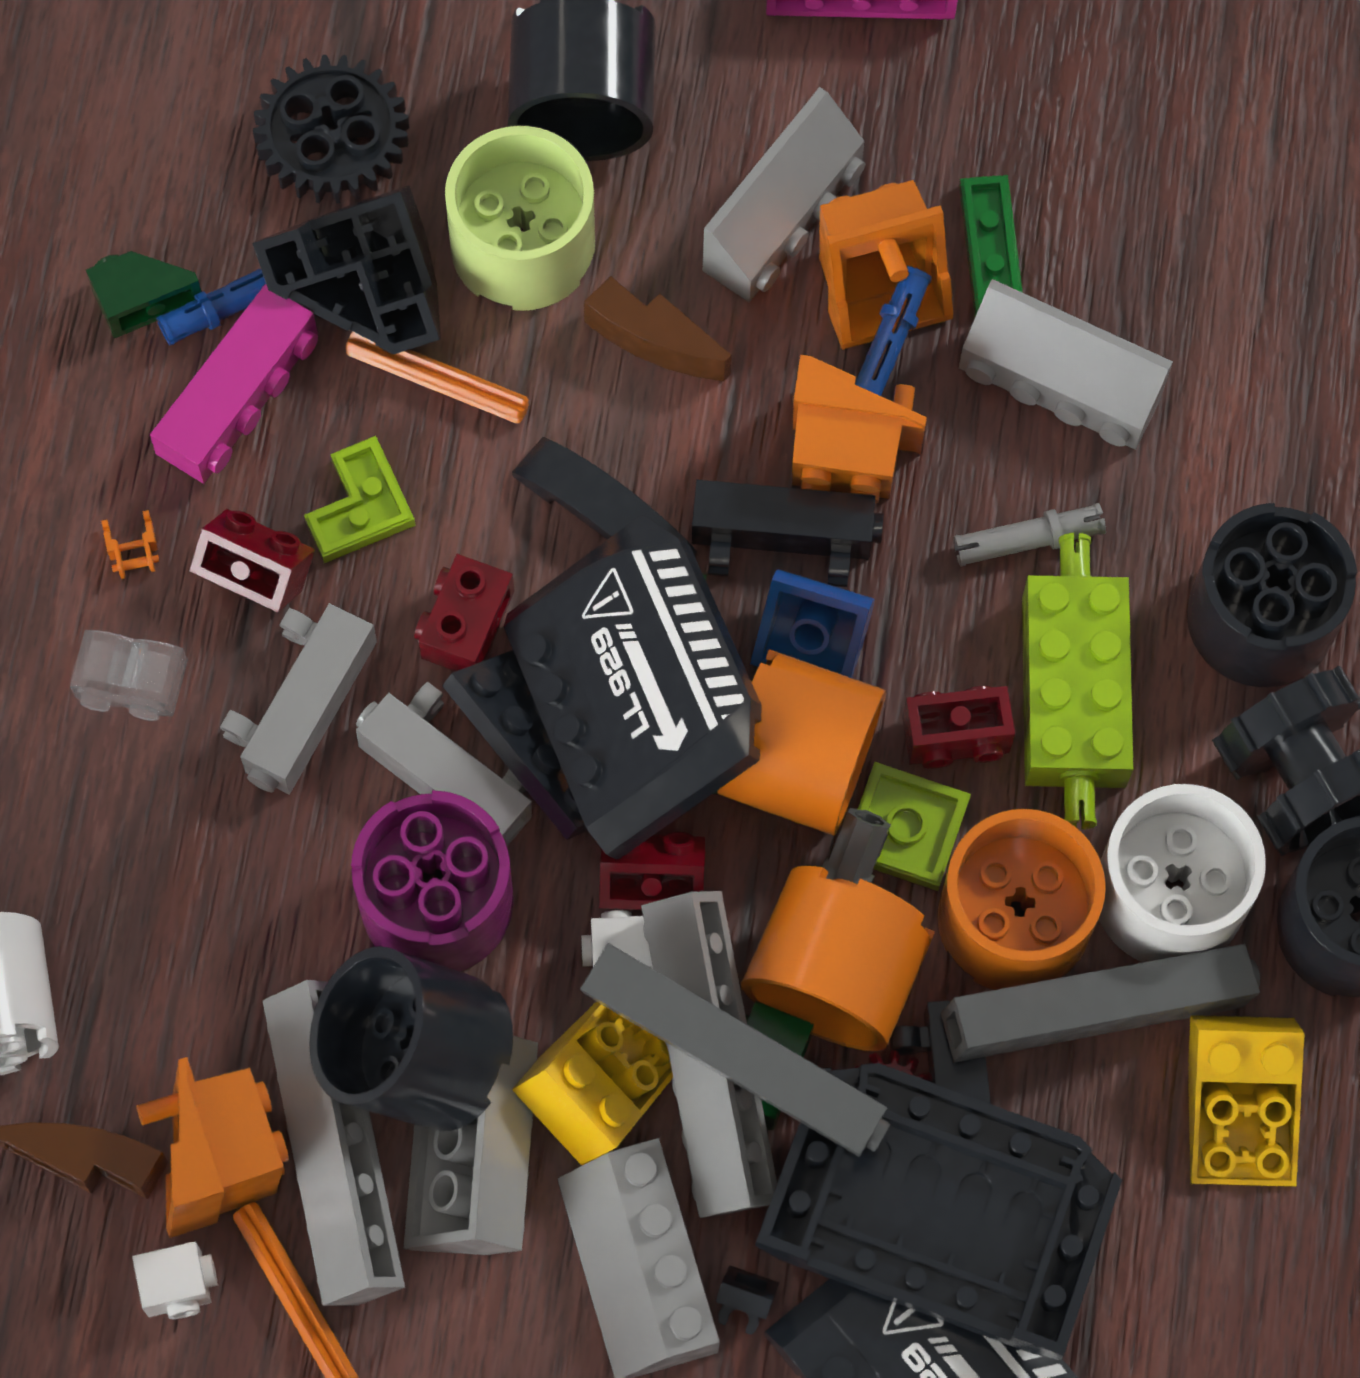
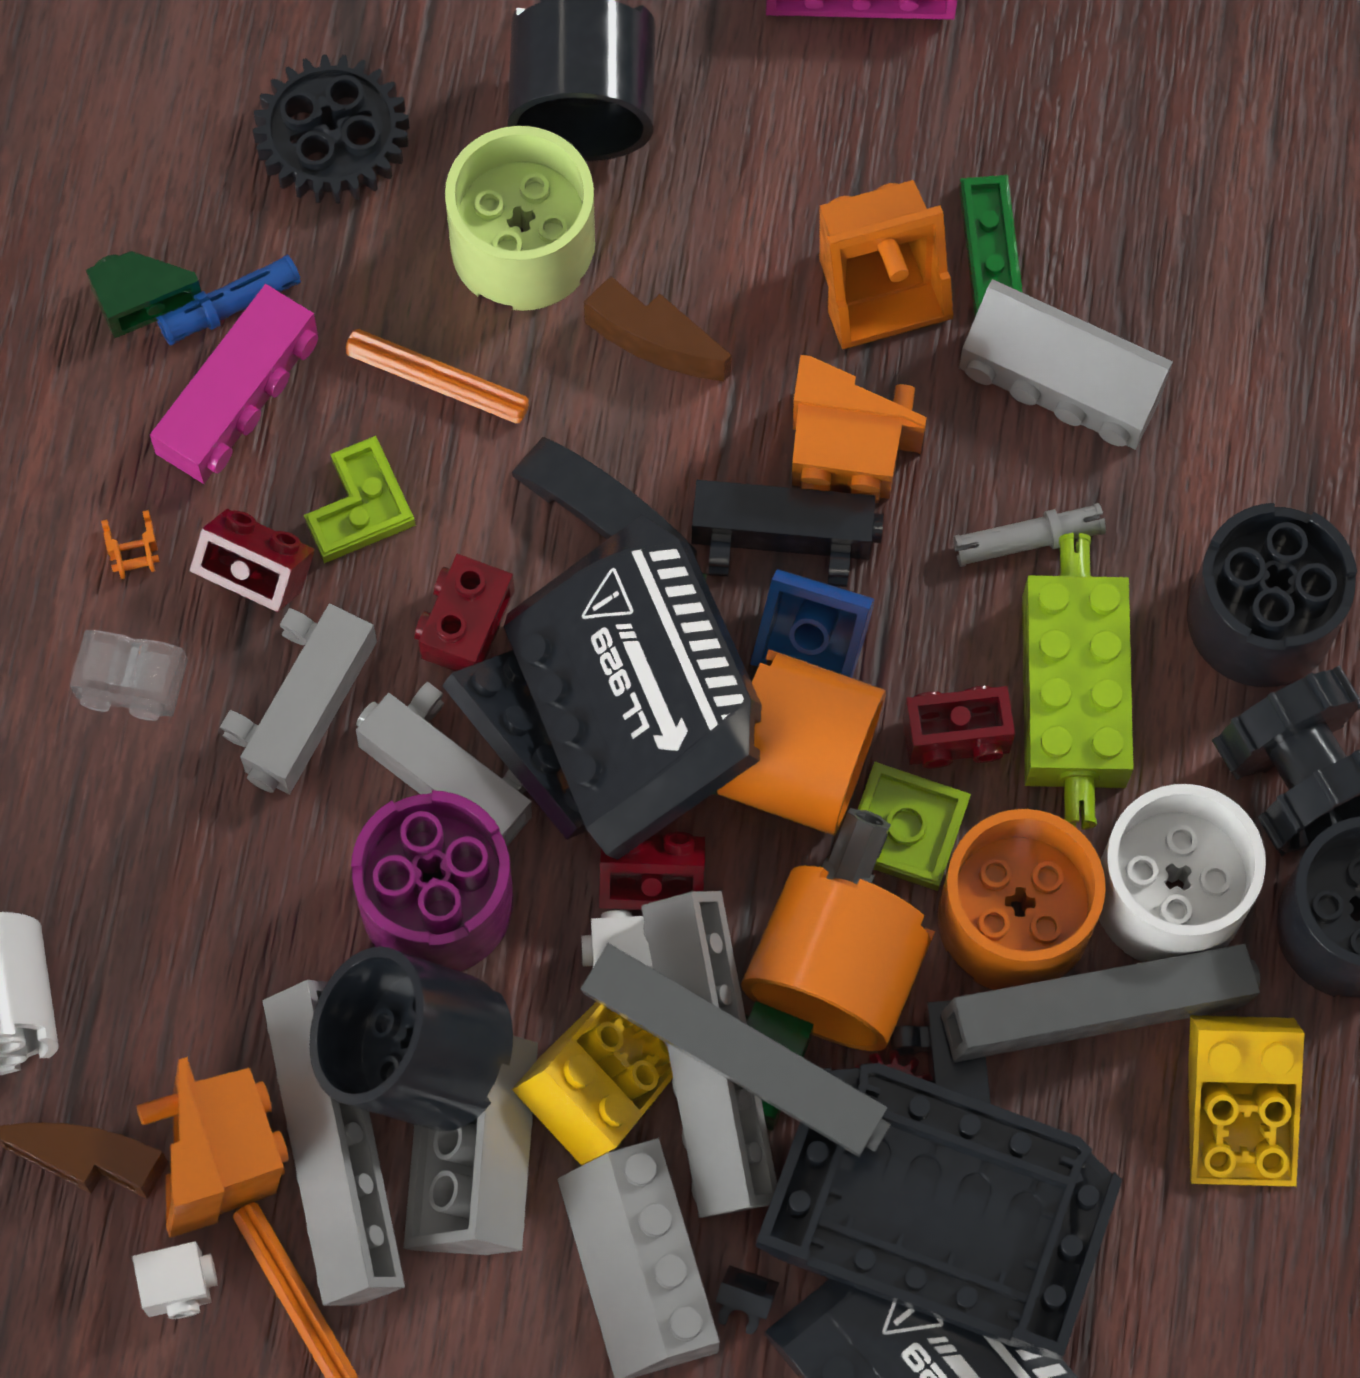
black brick [252,185,441,354] -> none
light grey slope [703,87,865,302] -> none
blue pin [855,266,932,396] -> none

